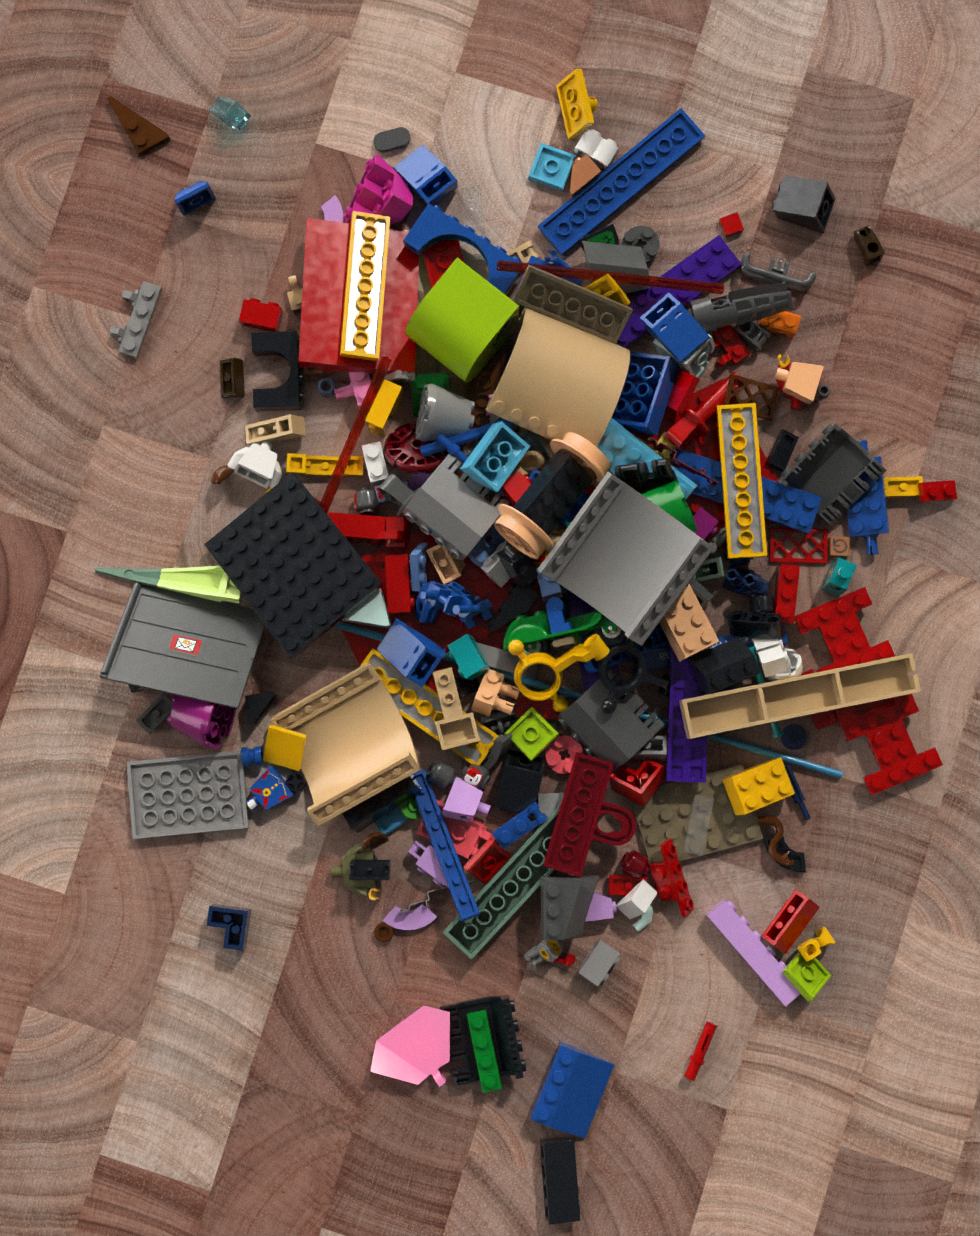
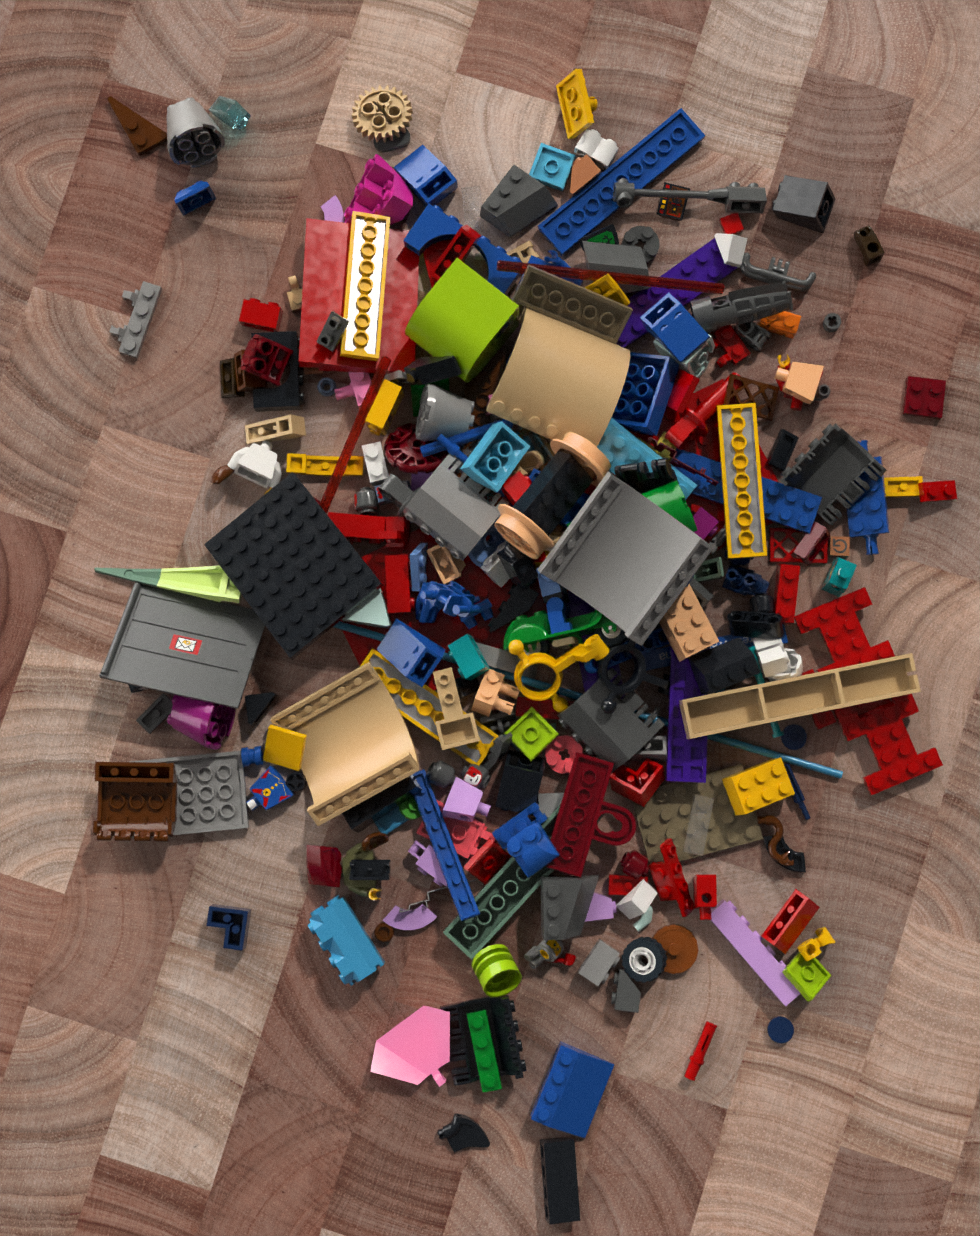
none -> reddish brown slope [93,762,178,842]
none -> light grey cone [166,98,225,168]
none -> reddish brown slope [234,350,267,392]
none -> dark red slope [241,334,293,386]
none -> dark red slope [306,844,342,887]
none -> dark azure brick [308,895,385,986]
none -> dark grey hips [317,311,350,352]
none -> tan gear [352,85,413,143]
none -> black slope [404,356,462,385]
none -> red brick [429,224,481,280]
none -> black arm [437,1113,490,1153]
none -> lime wheel [471,944,522,997]
none -> dark grey wedge [480,165,558,237]
none -> blue slope [506,822,560,878]
none -> dark grey slope [611,968,641,1013]
none -> dark grey bar [613,178,767,214]
none -> black wheel [622,937,667,983]
none -> dark orange wheel [651,924,699,974]
none -> piece [657,182,690,221]
none -> red torso [693,875,717,920]
none -> white slope [714,233,748,268]
none -> dark blue piece [767,1016,794,1043]
none -> dark red slope [794,522,830,566]
none -> dark grey bush [823,313,841,332]
none -> dark red plate [903,376,946,419]

